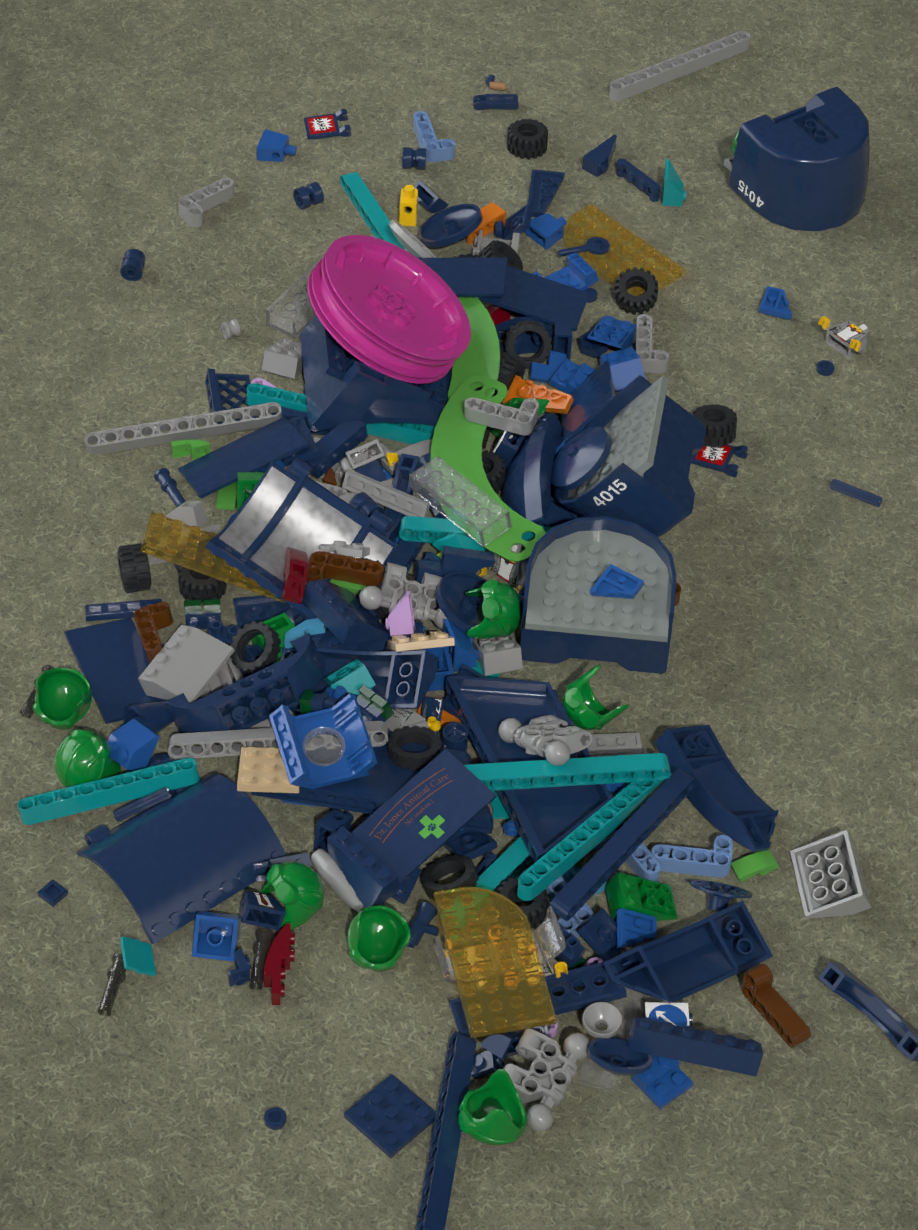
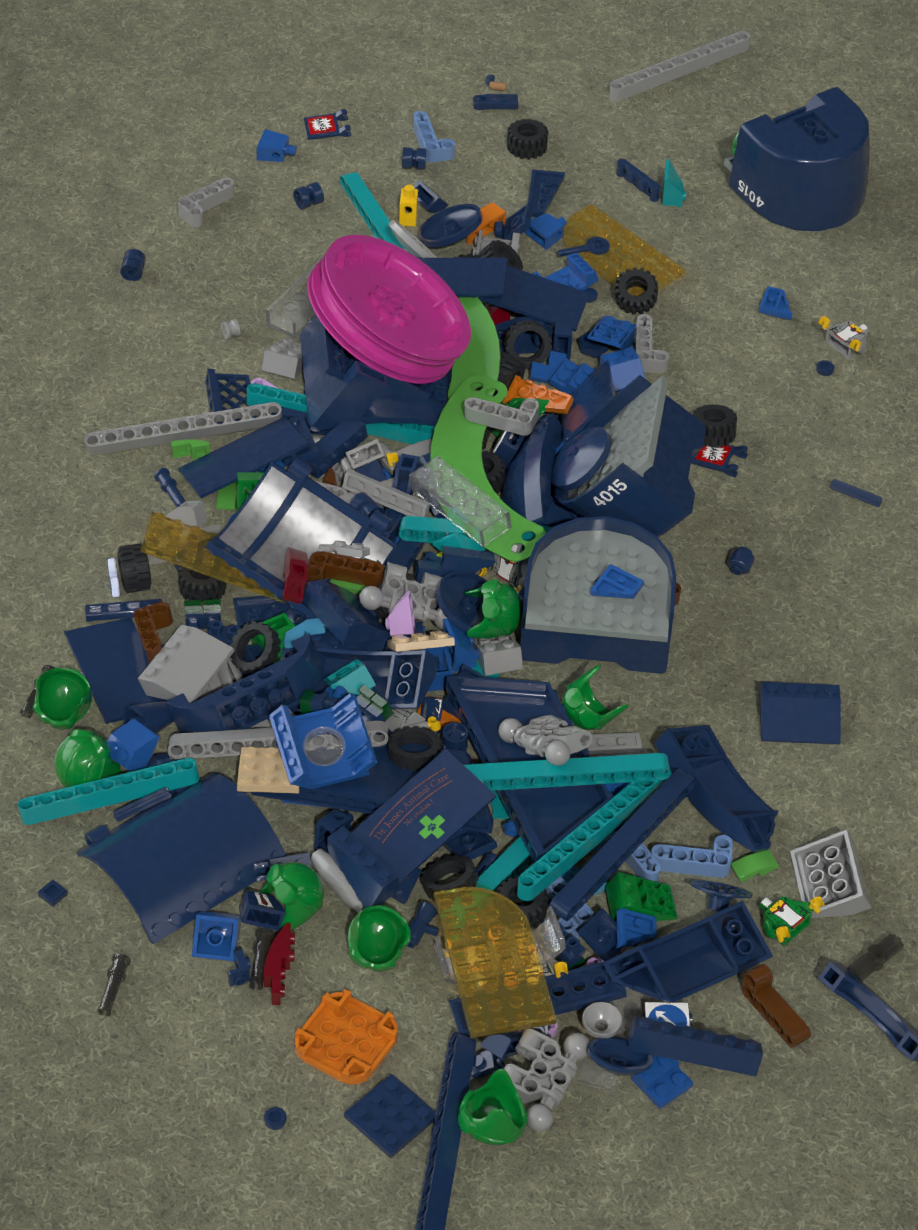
teal piece [120,936,156,976] -> none
dark blue slope [582,134,617,177] -> none
none -> tile [107,558,120,597]
none -> orange tile [295,989,398,1084]
none -> dark blue head [727,546,755,575]
none -> dark blue slope [759,682,841,745]
none -> torso [759,897,825,946]
none -> clear smoke piece [847,934,904,981]

